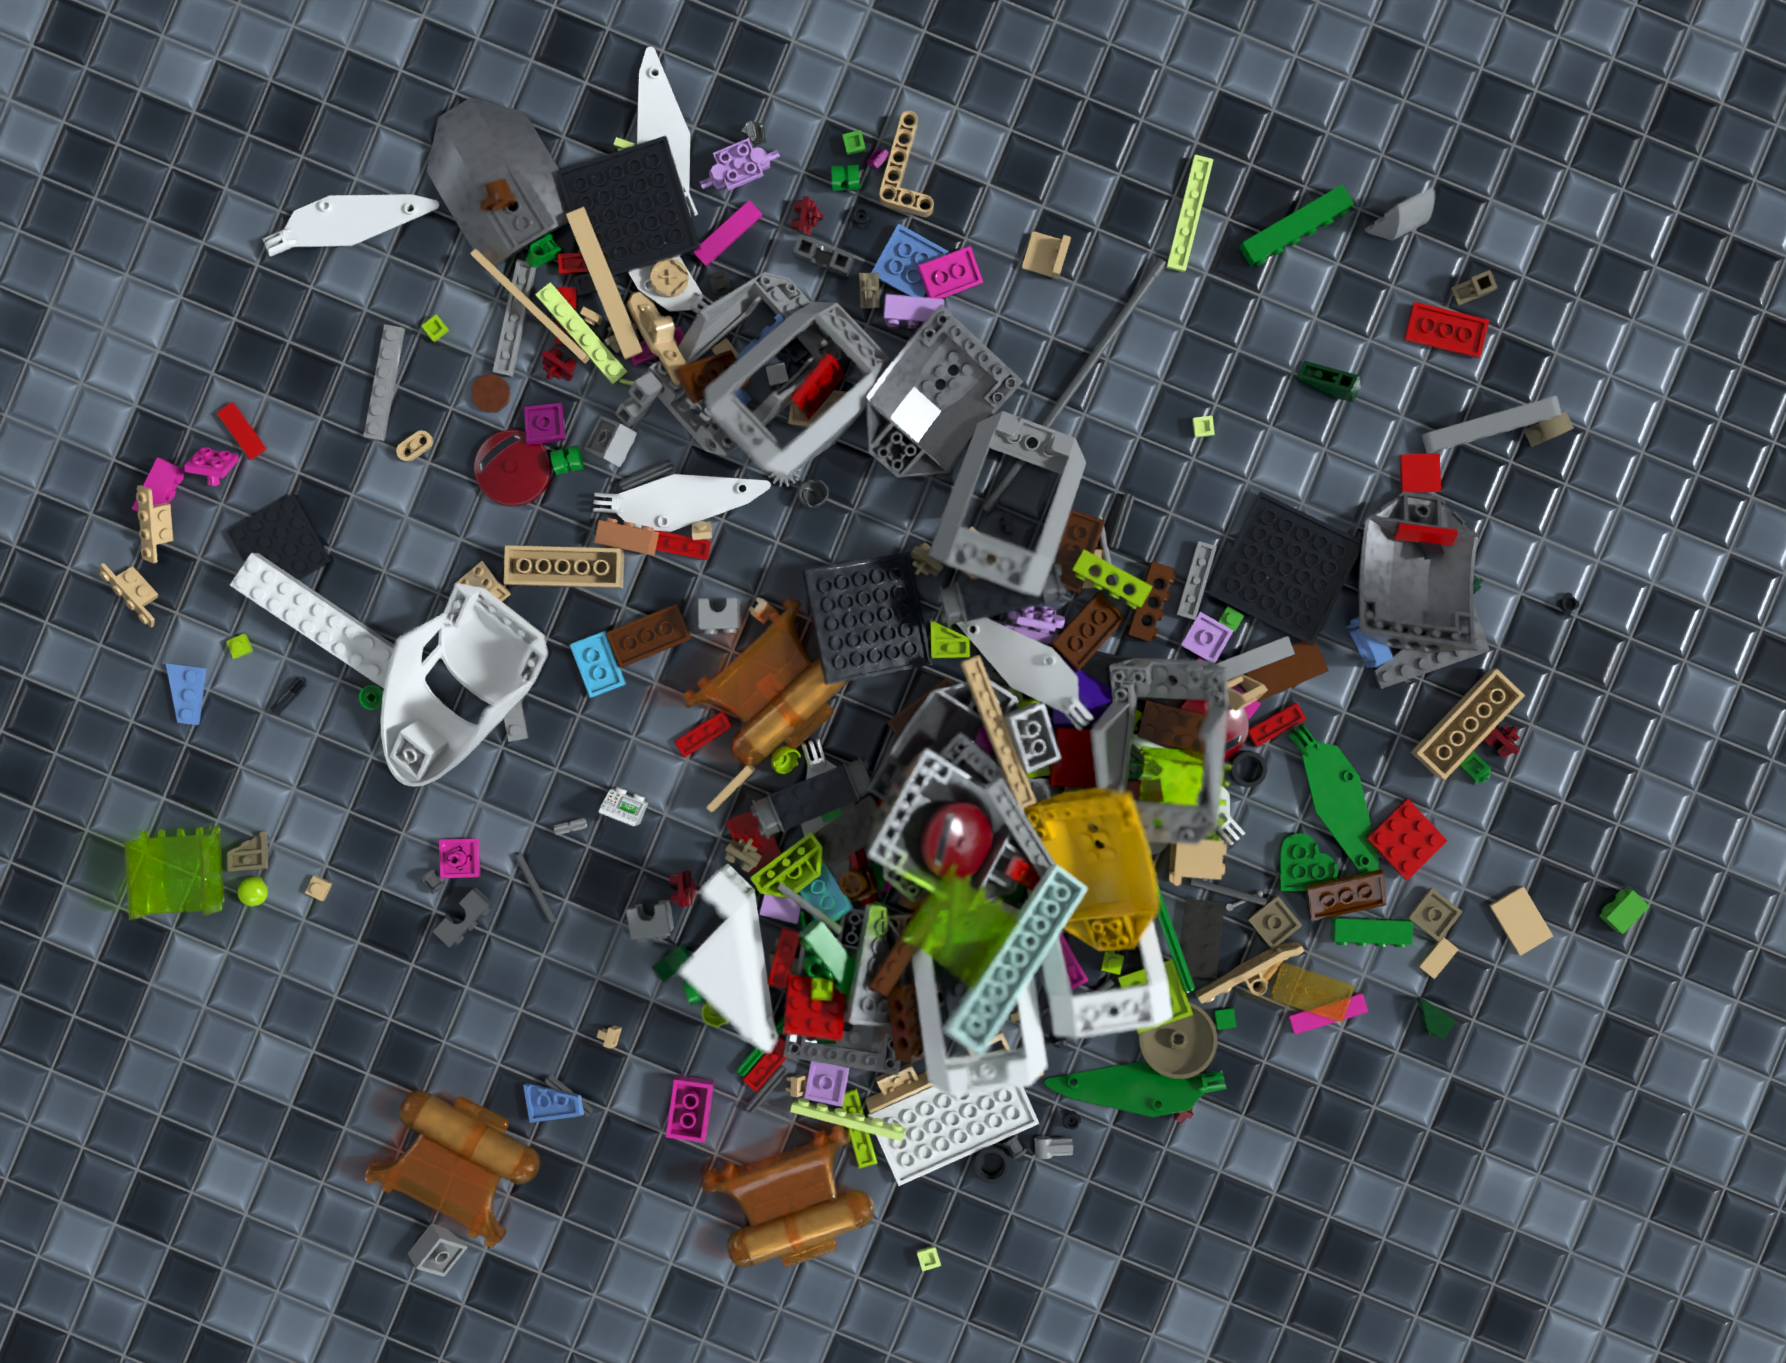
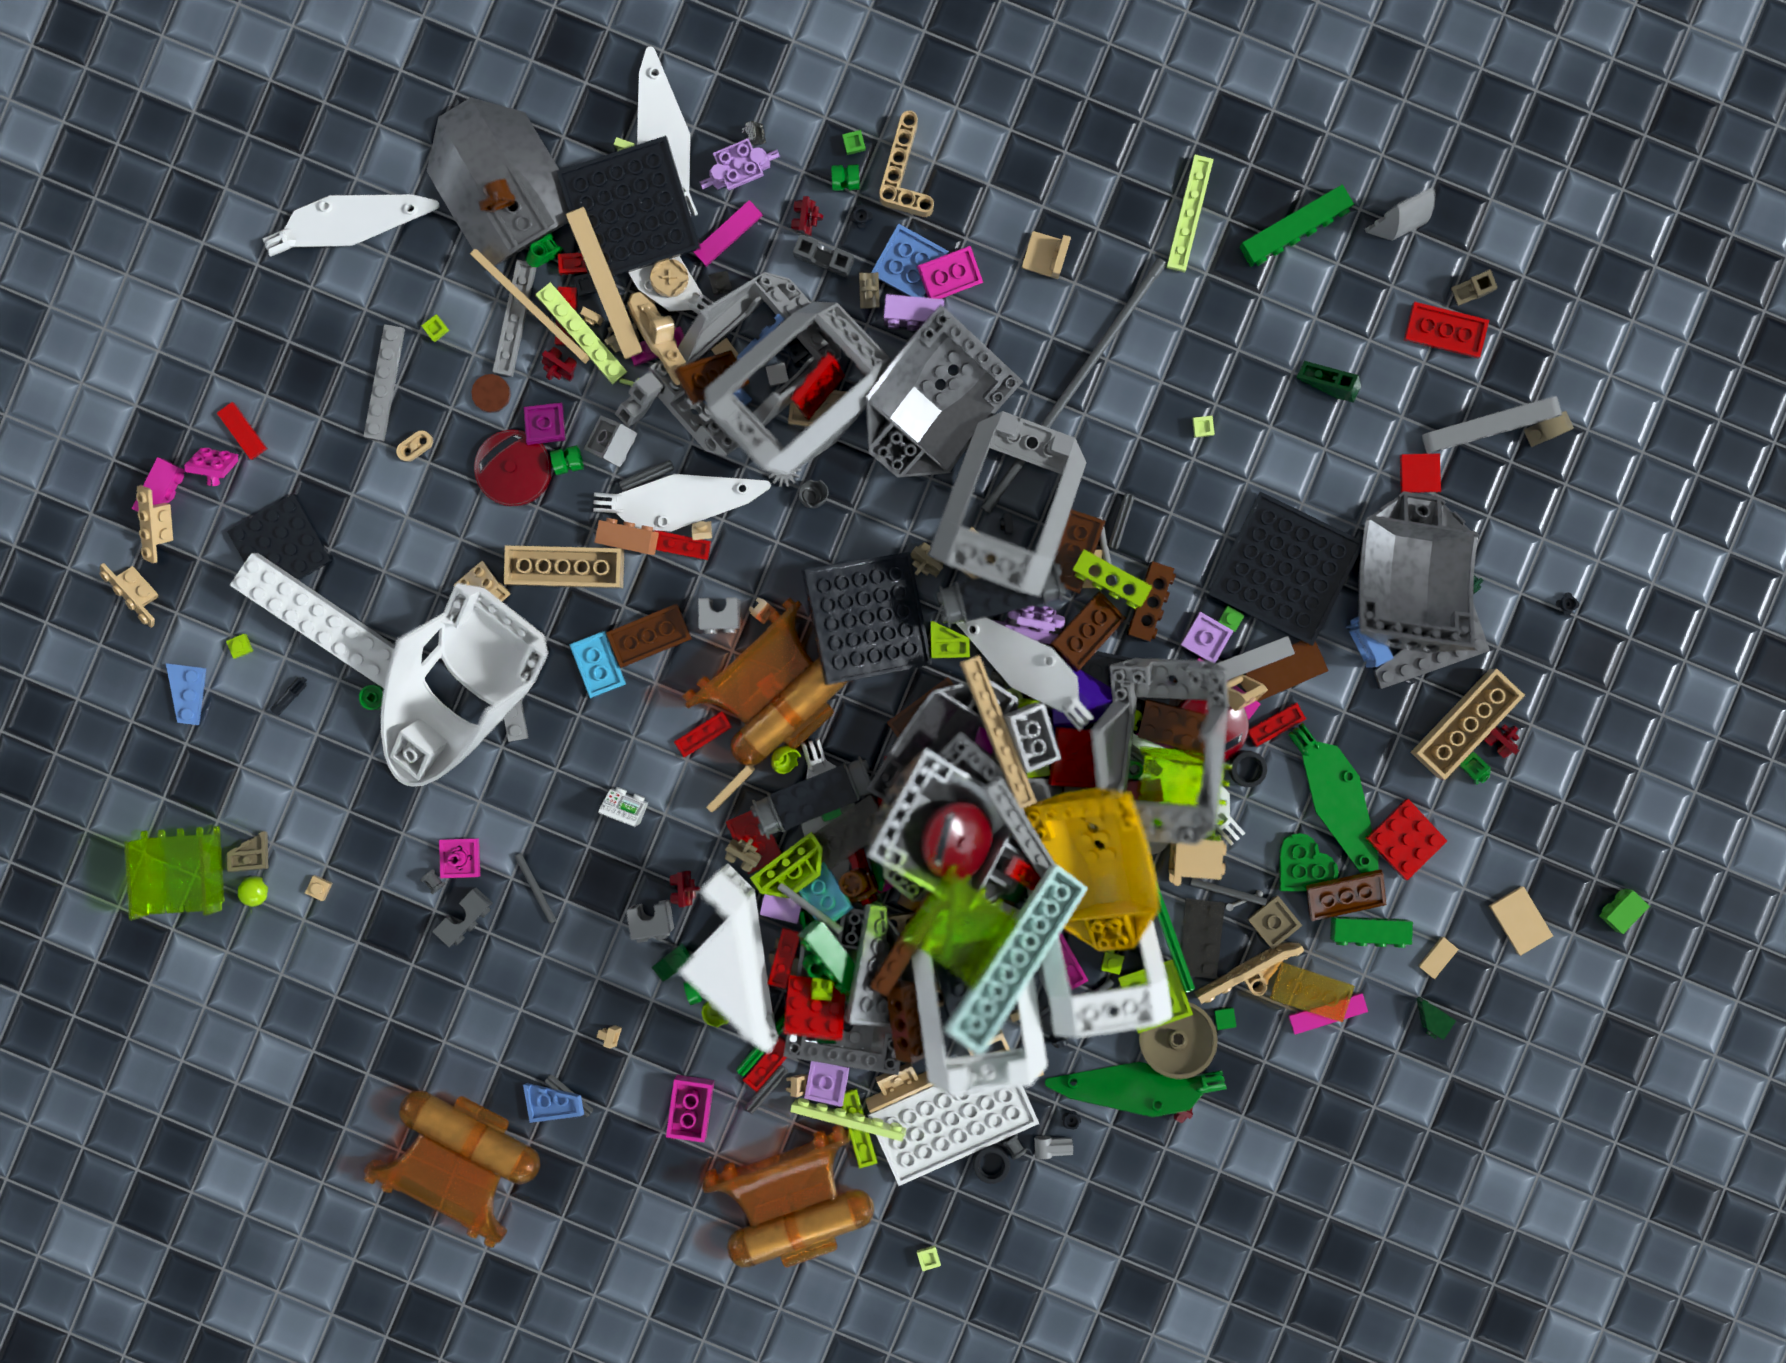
light grey slope [408,1223,468,1277] -> none
light grey piece [554,818,587,835] -> none
magenta tile [866,148,890,169] -> none
light grey plate [1176,541,1217,620] -> none
red tile [1394,523,1458,546] -> none
dark tan plate [1407,887,1463,942] -> none
black tile [1418,541,1444,560] -> none

